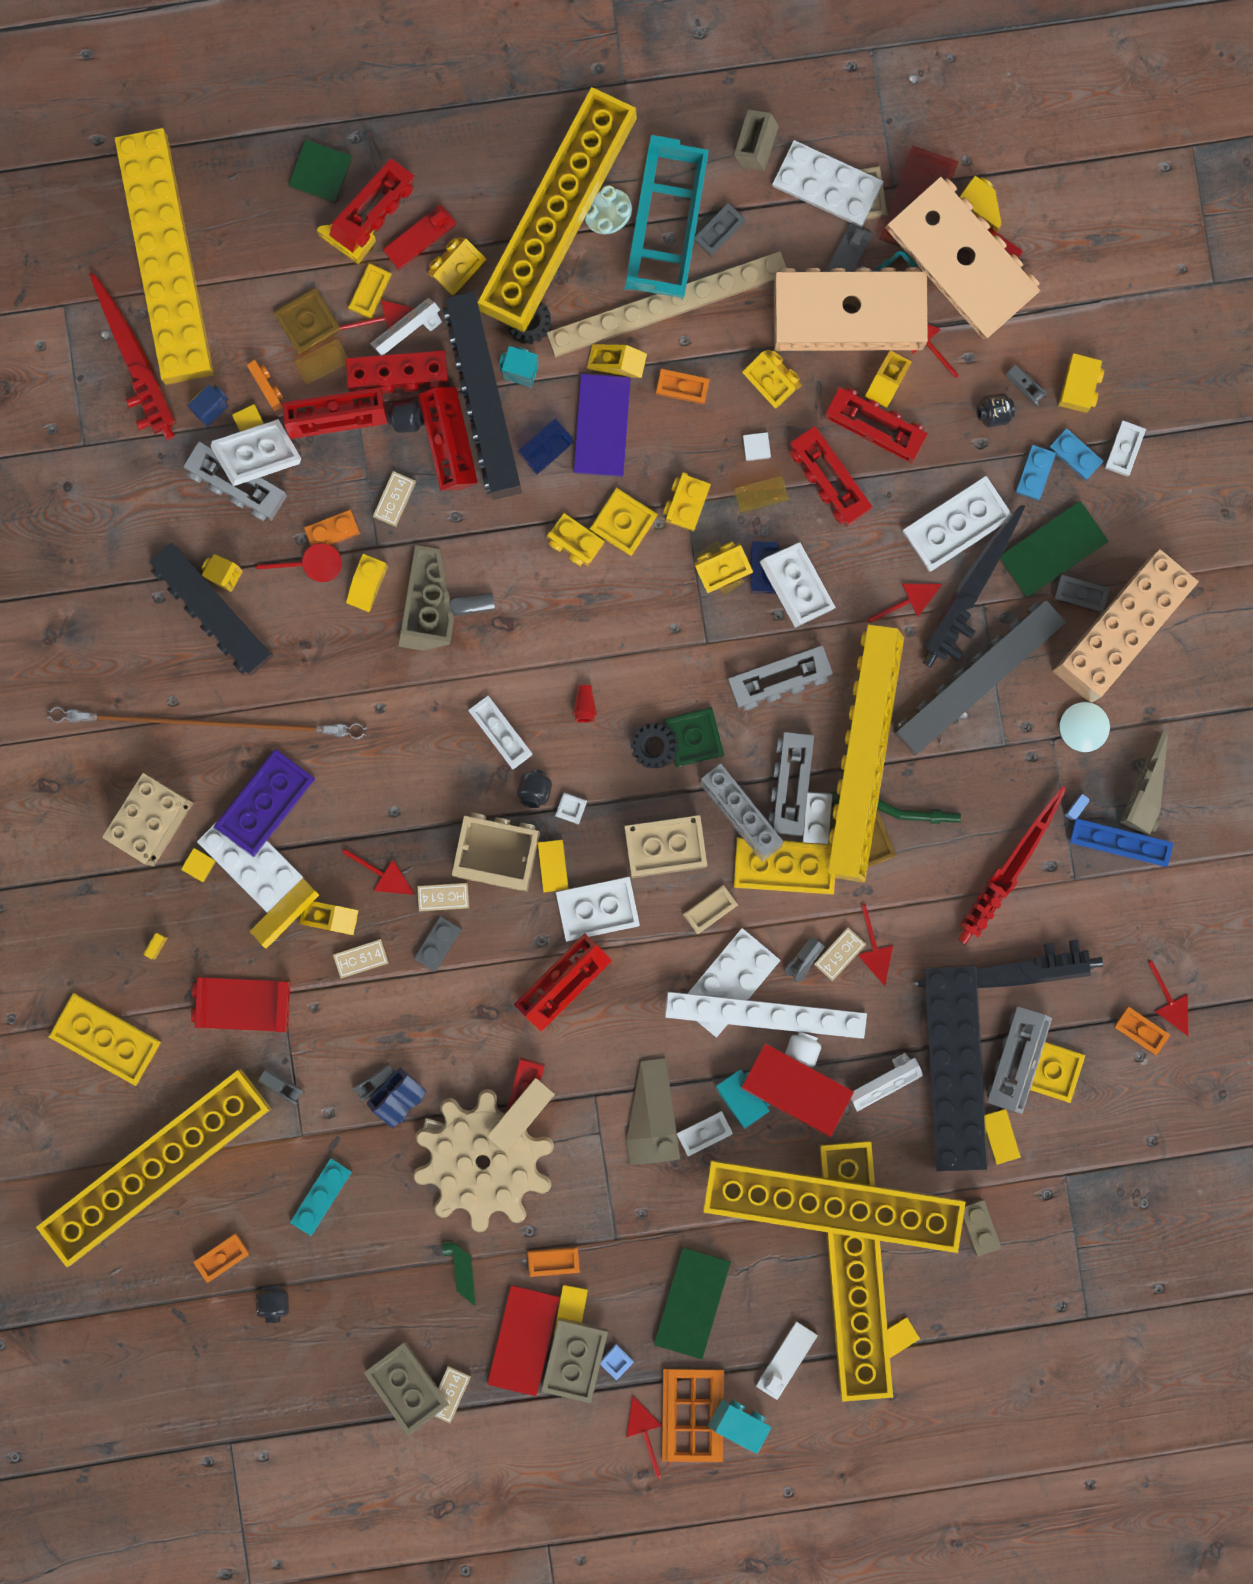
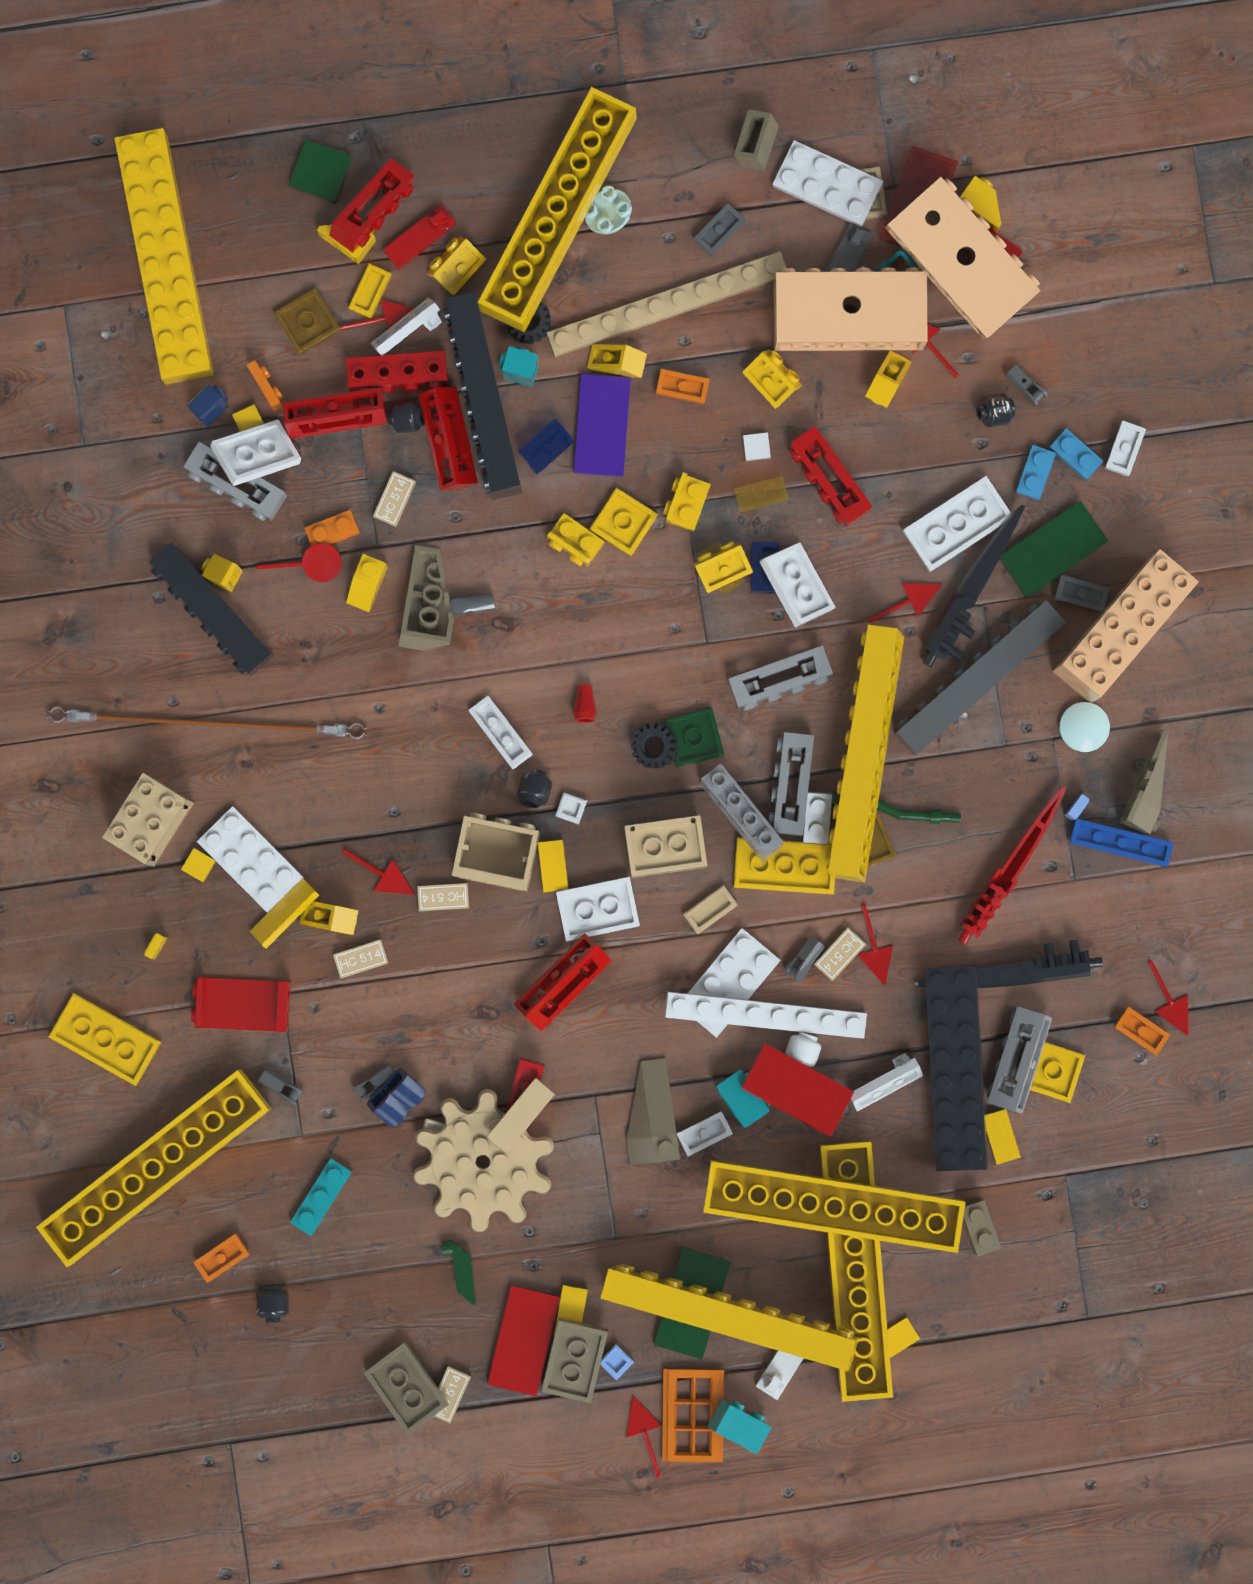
red piece [89,273,176,441] -> none
dark purple tile [213,749,315,858] -> none
clear yellow plate [294,338,348,385] -> none
dark grey plate [414,916,462,972] -> none
orange tile [528,1247,580,1277] -> none
teal piece [624,135,709,300] -> none
red brick [824,387,928,464] -> none
yellow brick [1058,353,1105,413] -> none
none -> yellow brick [601,1263,859,1371]

